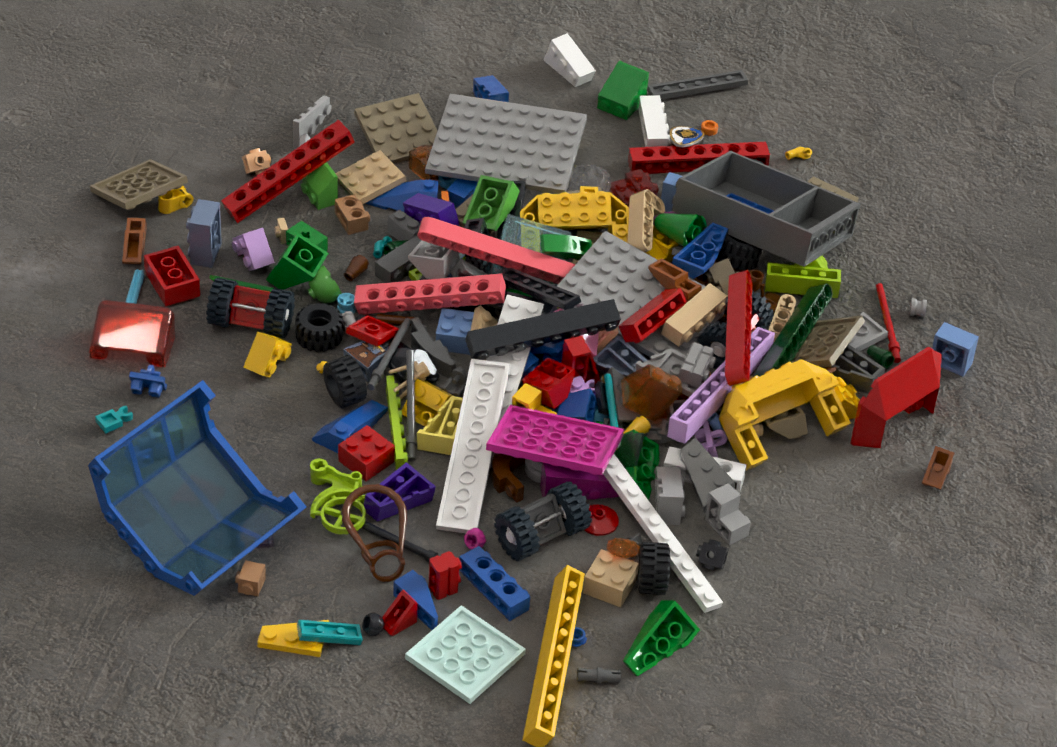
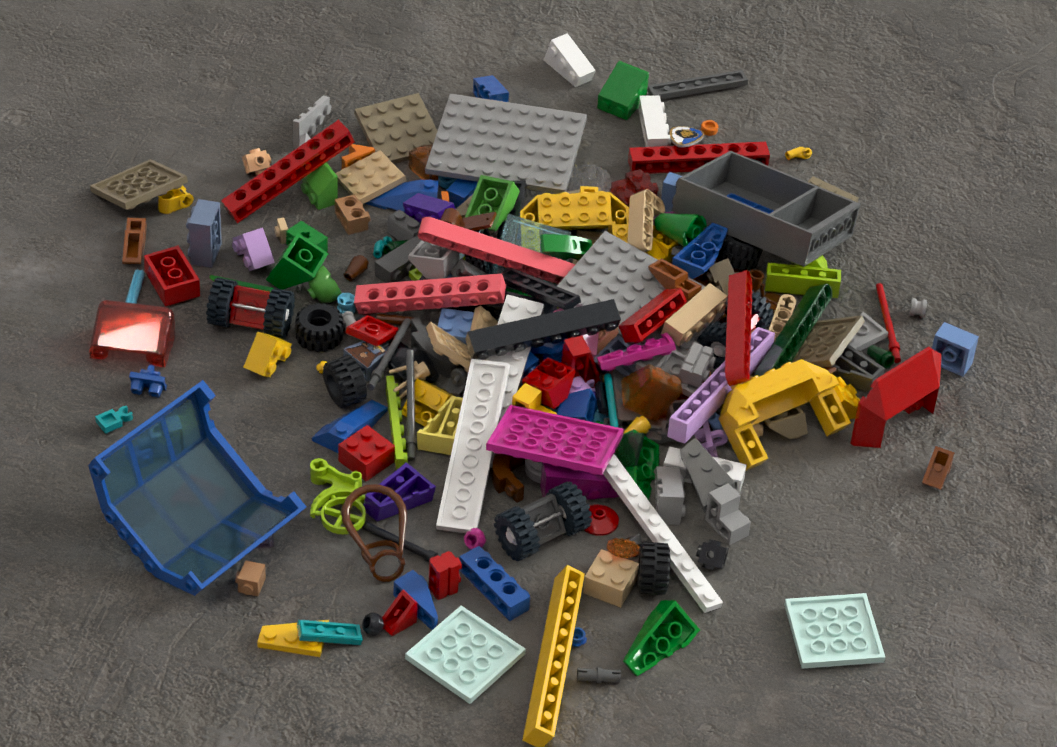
none -> orange slope [342,144,375,169]
none -> tan plate [426,322,471,373]
none -> reddish brown door [440,208,497,231]
none -> dark pink wing [597,332,676,371]
none -> light aqua plate [784,593,885,669]

